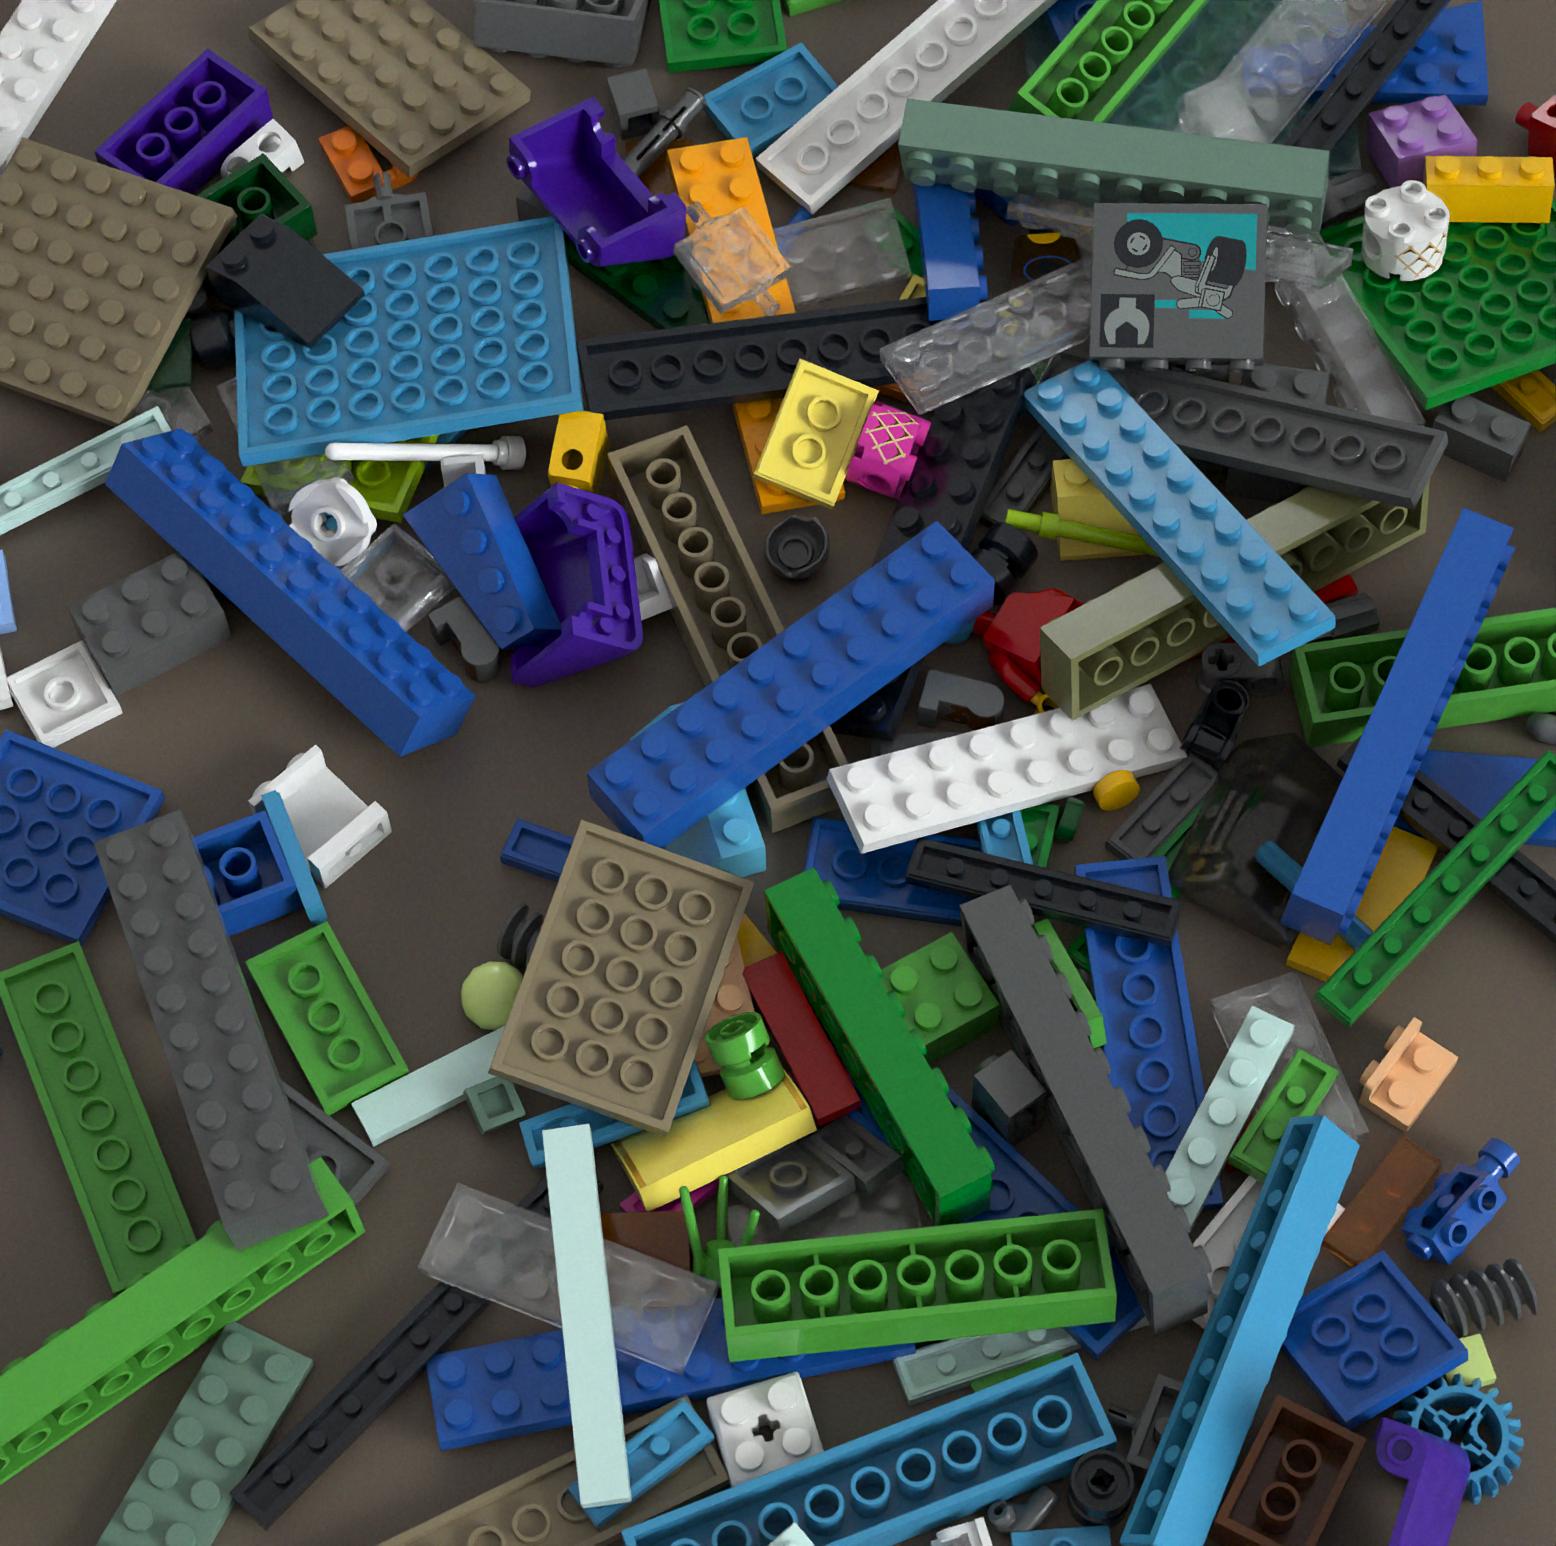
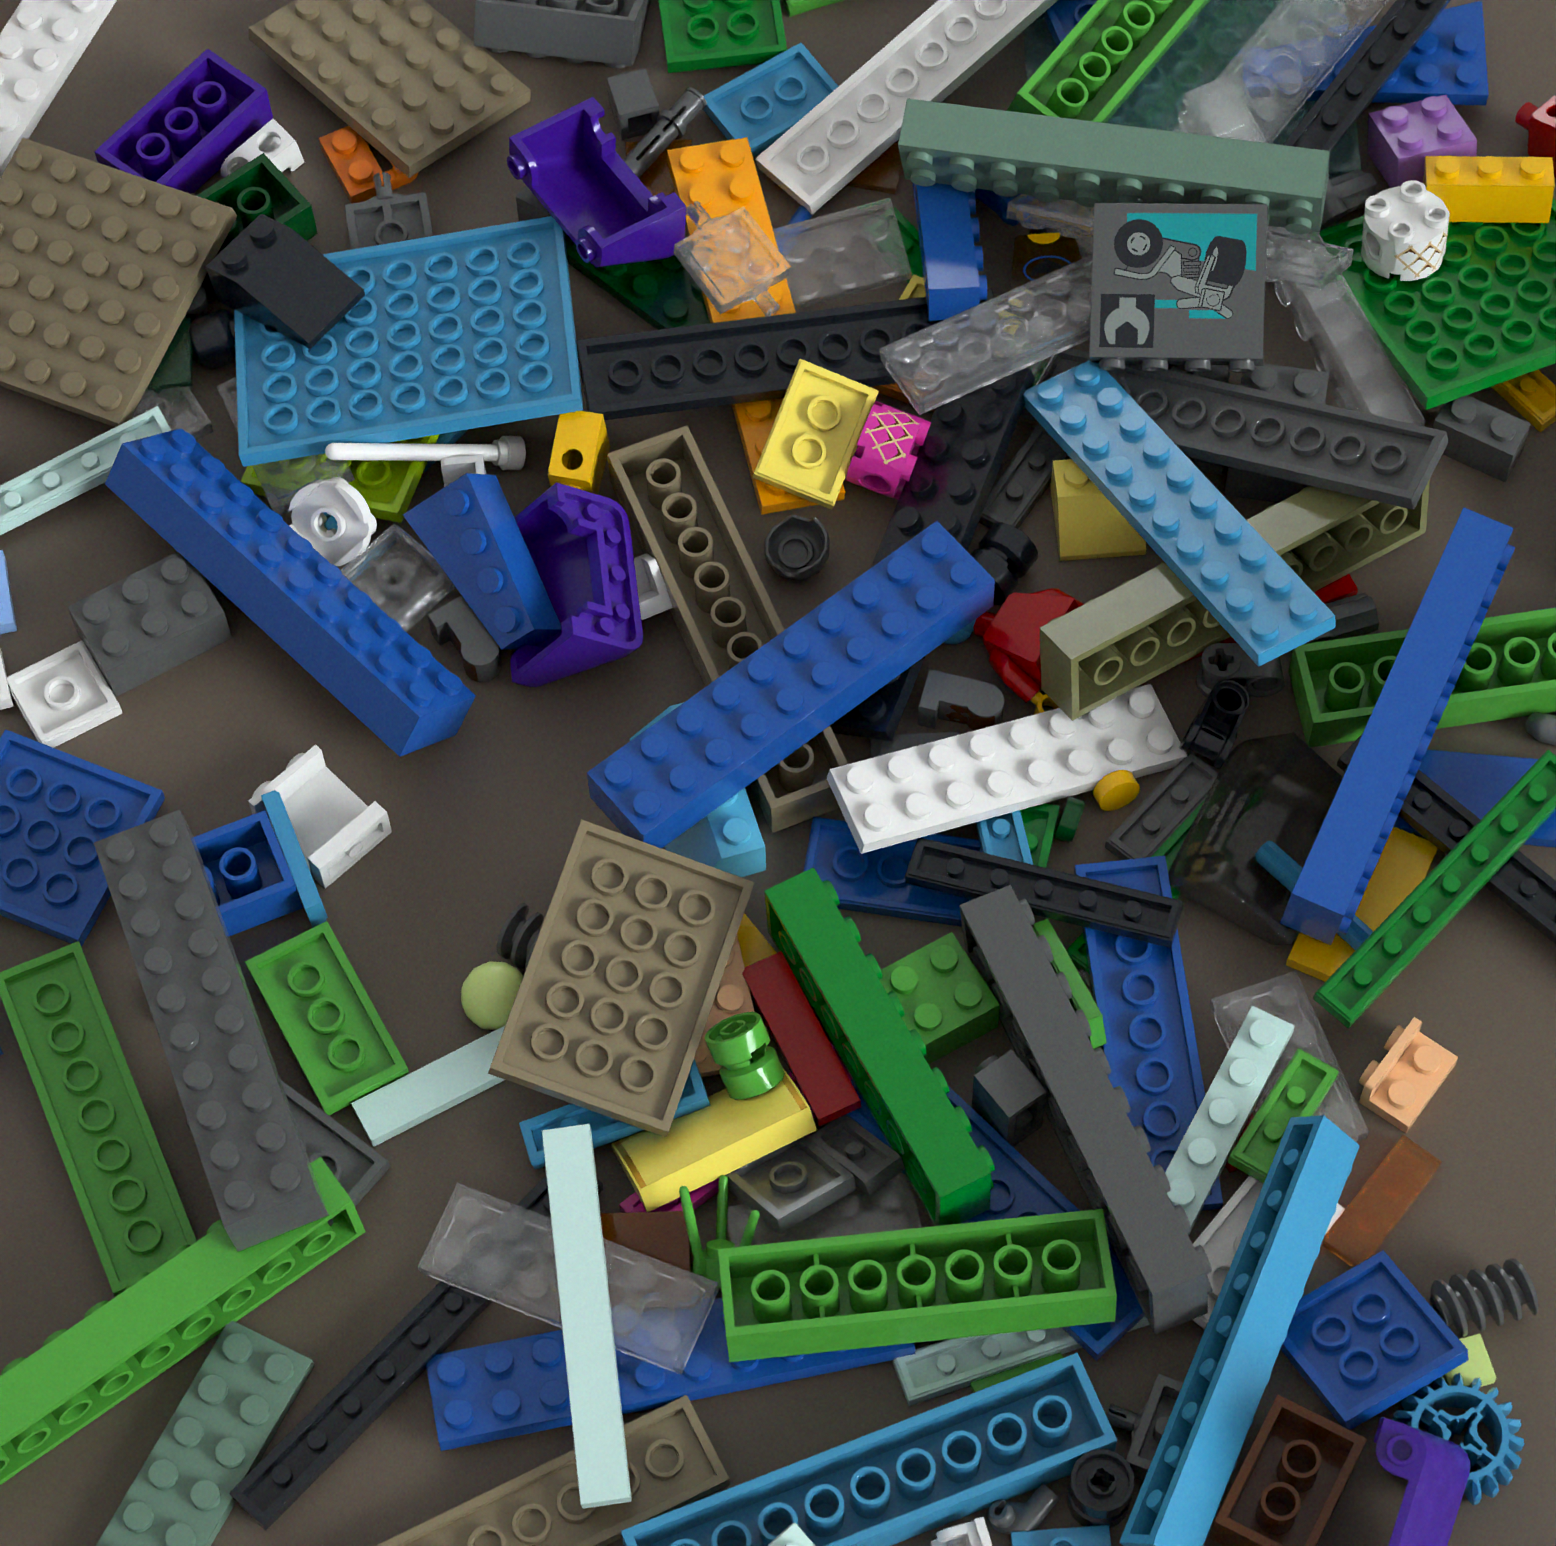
sand green plate [463,1076,526,1135] -> none
blue tile [500,818,574,883] -> none
dark azure tile [567,1399,714,1529] -> none
white brick [707,1372,824,1488] -> none
lime bar [1004,509,1159,557] -> none
blue brick [1401,1138,1520,1265] -> none

